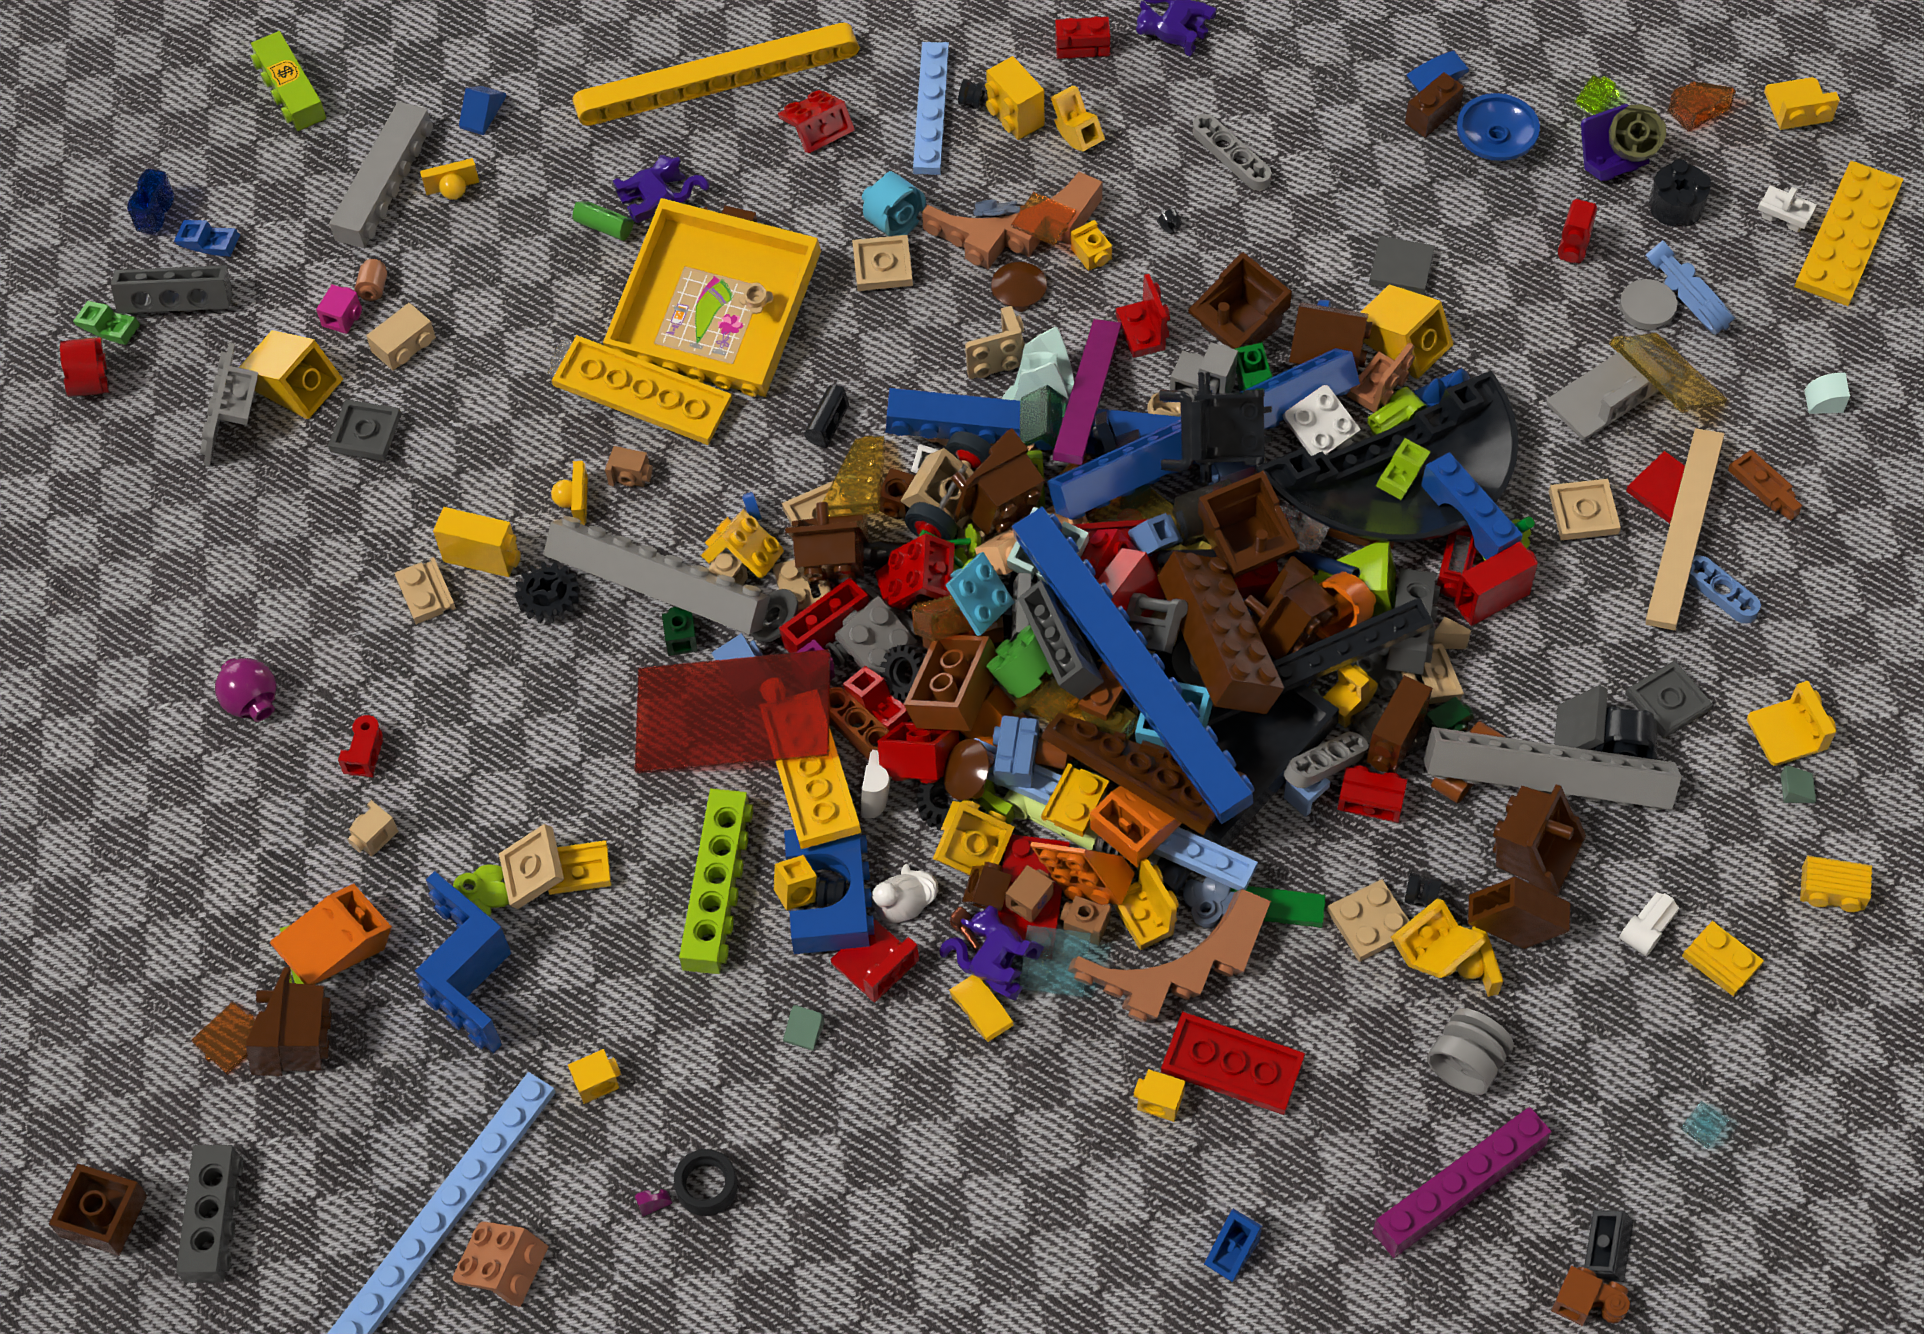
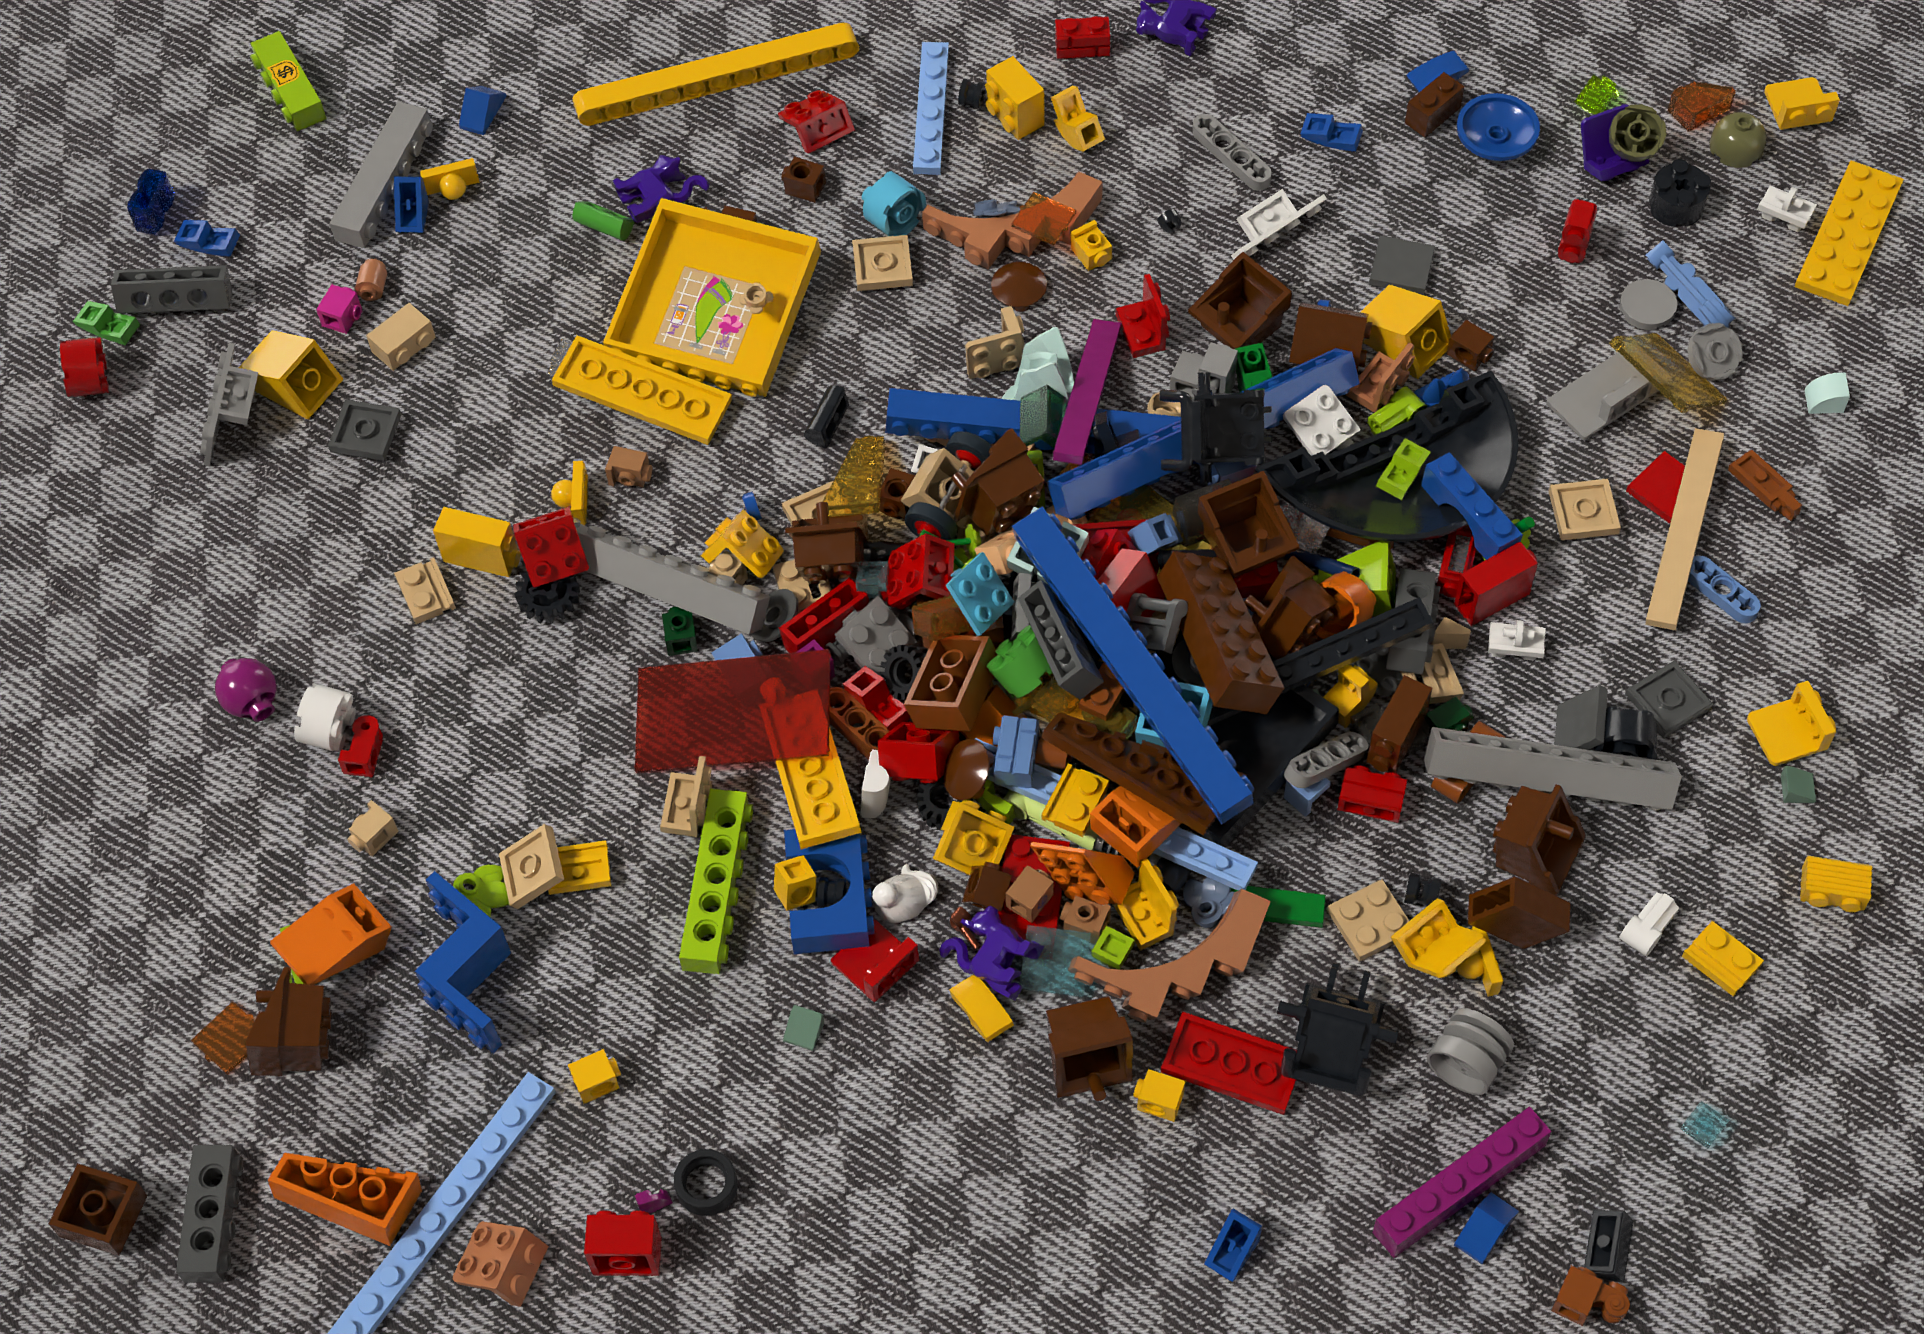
none -> orange wedge [268,1153,422,1246]
none -> white brick [294,683,356,752]
none -> blue slope [394,176,429,233]
none -> red bracket [513,506,589,587]
none -> red brick [584,1211,662,1276]
none -> tan bracket [660,756,712,837]
none -> reddish brown brick [781,156,826,203]
none -> clear light blue tile [856,561,889,598]
none -> reddish brown piece [1046,996,1133,1101]
none -> lime tile [1091,926,1135,970]
none -> white bracket [1231,189,1327,260]
none -> black piece [1277,963,1399,1096]
none -> blue slope [1300,113,1363,152]
none -> reddish brown brick [1447,320,1494,371]
none -> blue slope [1454,1192,1519,1264]
none -> white hips [1488,620,1545,661]
none -> light grey tile [1687,323,1743,381]
none -> olive cylinder [1709,112,1767,168]

